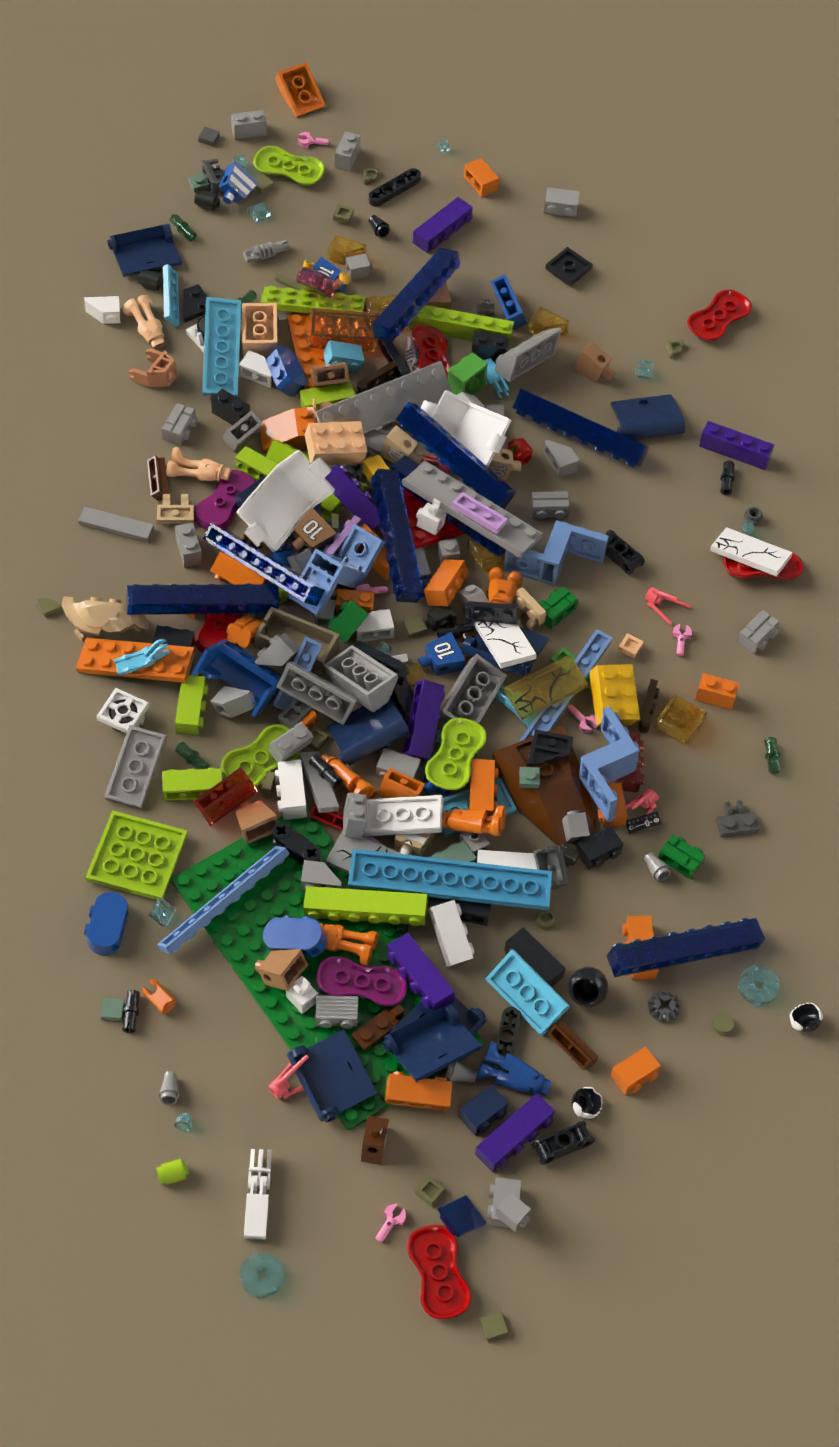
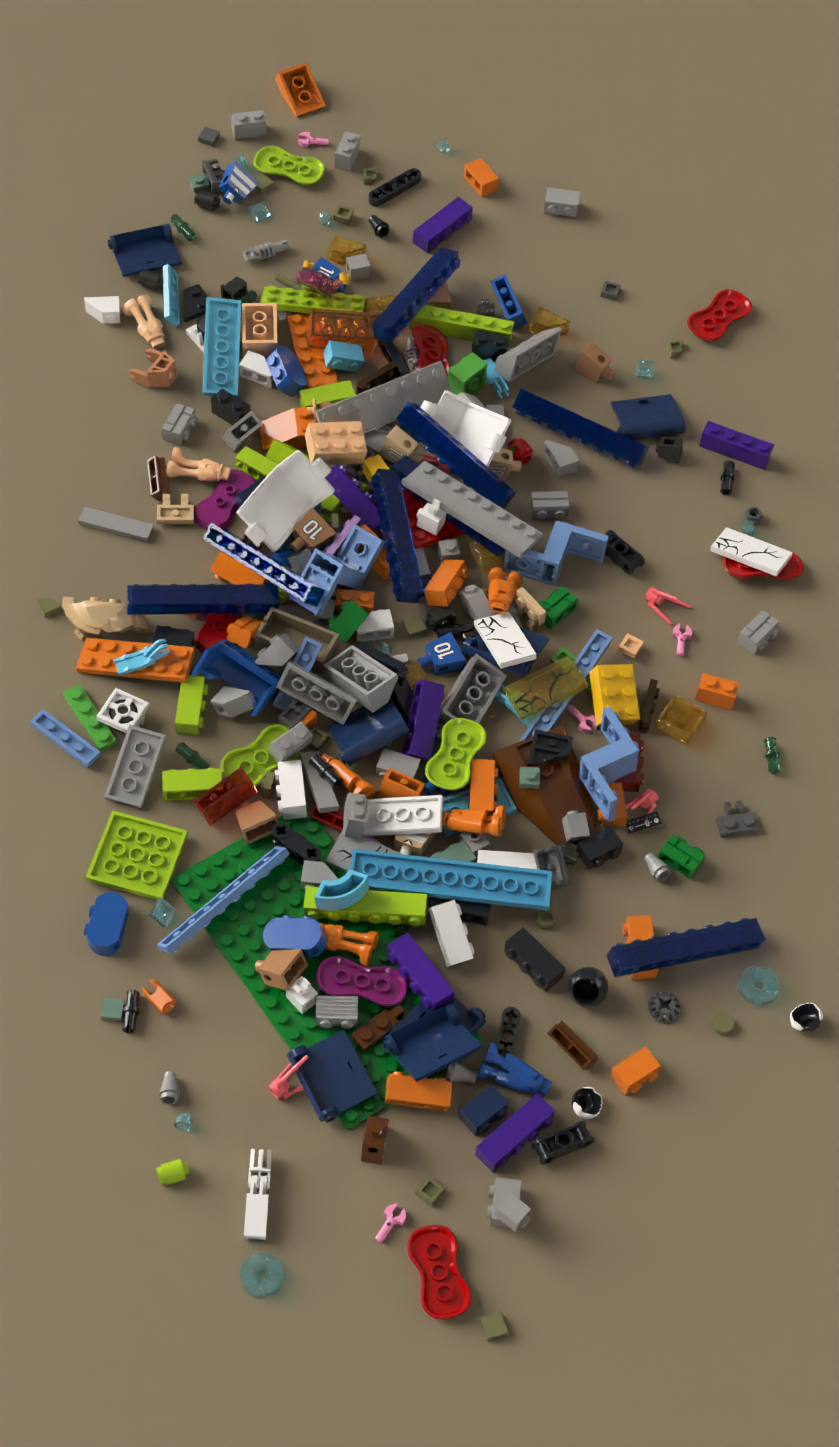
light grey brick [175,522,202,568] -> none
medium nougat brick [310,362,350,386] -> none
bright pink bar [354,584,388,594] -> none
clear blue piece [438,1195,487,1237] -> none
lavender plate [451,492,508,534] -> none
black plate [465,601,518,624] -> none
medium azure tile [485,949,571,1036] -> none
black plate [545,247,593,287] -> none
none -> medium blue plate [30,709,101,768]
none -> bright green plate [63,684,117,752]
none -> pearl dark grey brick [221,276,247,300]
none -> medium azure brick [315,869,369,911]
none -> clear light blue hinge [318,211,332,226]
none -> dark grey tile [600,281,621,301]
none -> pearl dark grey brick [655,436,683,463]

